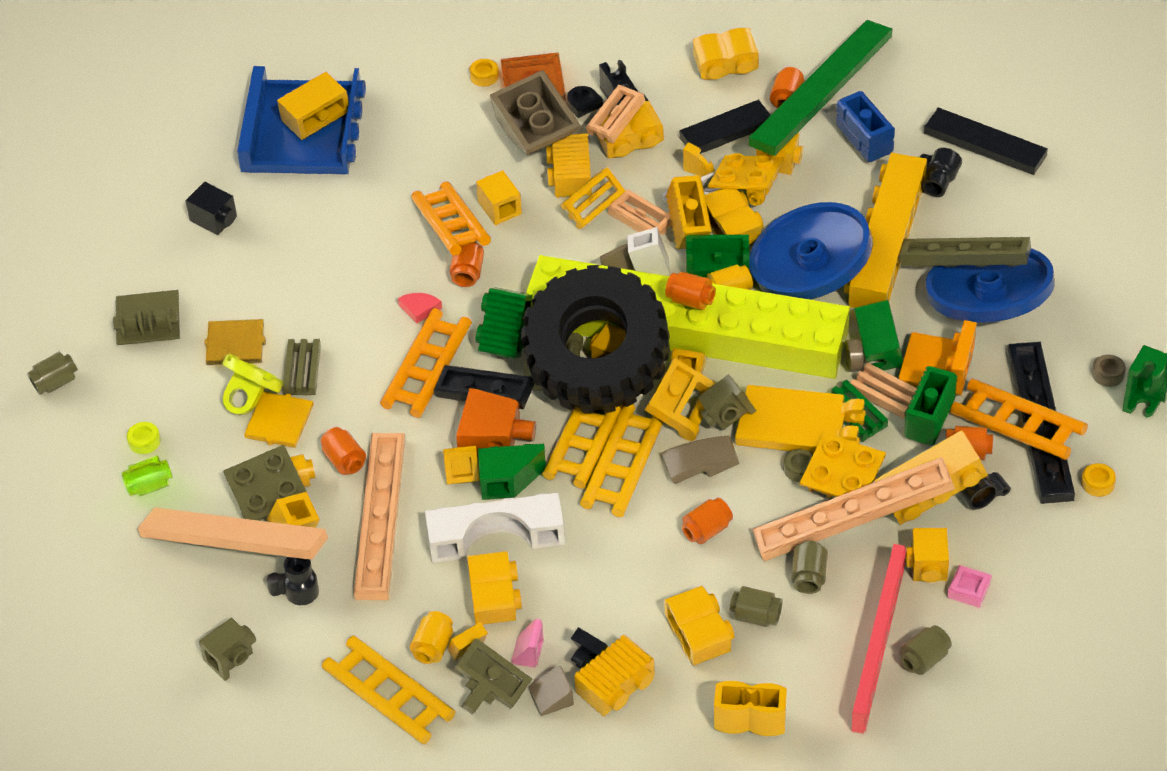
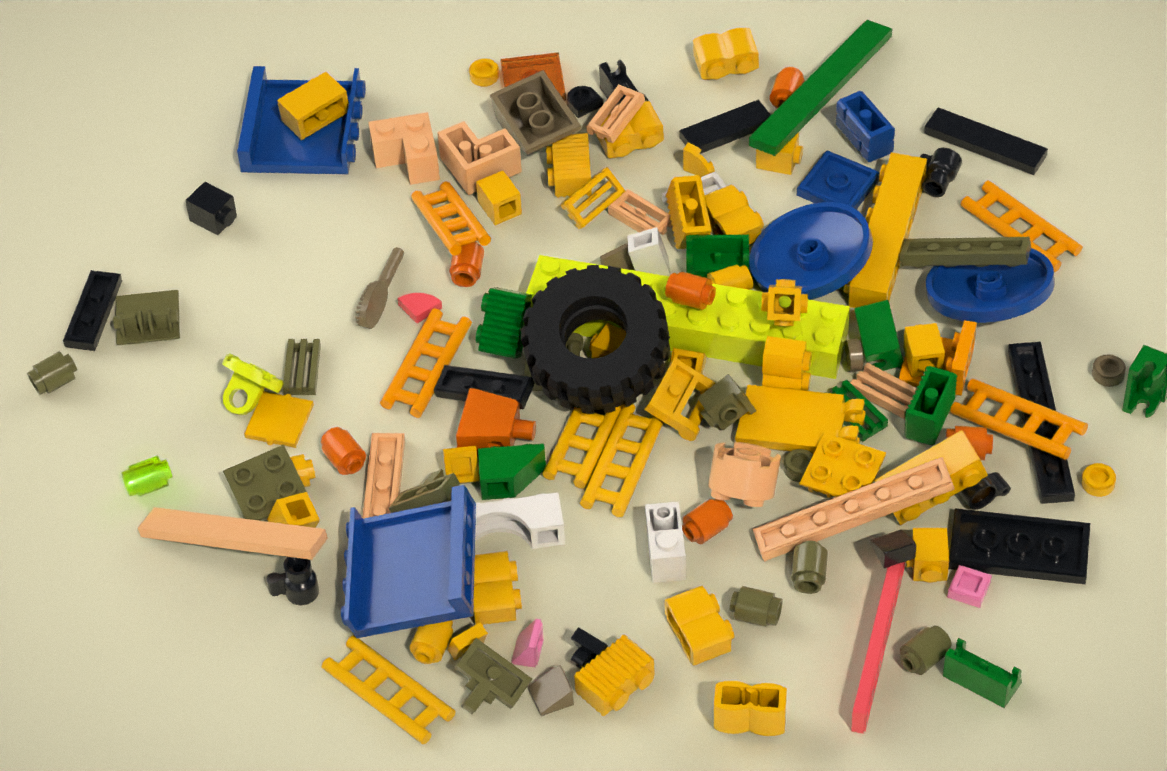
neon yellow tile [127,422,161,454] -> none
olive brick [199,617,256,681] -> none
clear yellow piece [204,319,266,365] -> none
dark tan slope [663,435,739,484] -> none
yellow hinge [708,153,784,206] -> none
none -> black tile [63,270,122,351]
none -> panel [341,485,476,638]
none -> dark tan piece [355,247,404,329]
none -> light nougat brick [368,112,440,185]
none -> olive hinge [389,469,460,513]
none -> light nougat brick [437,121,522,195]
none -> white slope [645,501,686,583]
none -> light nougat brick [708,442,781,507]
none -> yellow brick [761,279,808,326]
none -> yellow brick [762,336,812,391]
none -> blue tile [797,150,880,210]
none -> black slope [870,530,916,568]
none -> yellow brick [903,323,945,377]
none -> green hinge [943,638,1022,708]
none -> black tile [948,508,1091,584]
none -> light orange bar [961,180,1083,272]

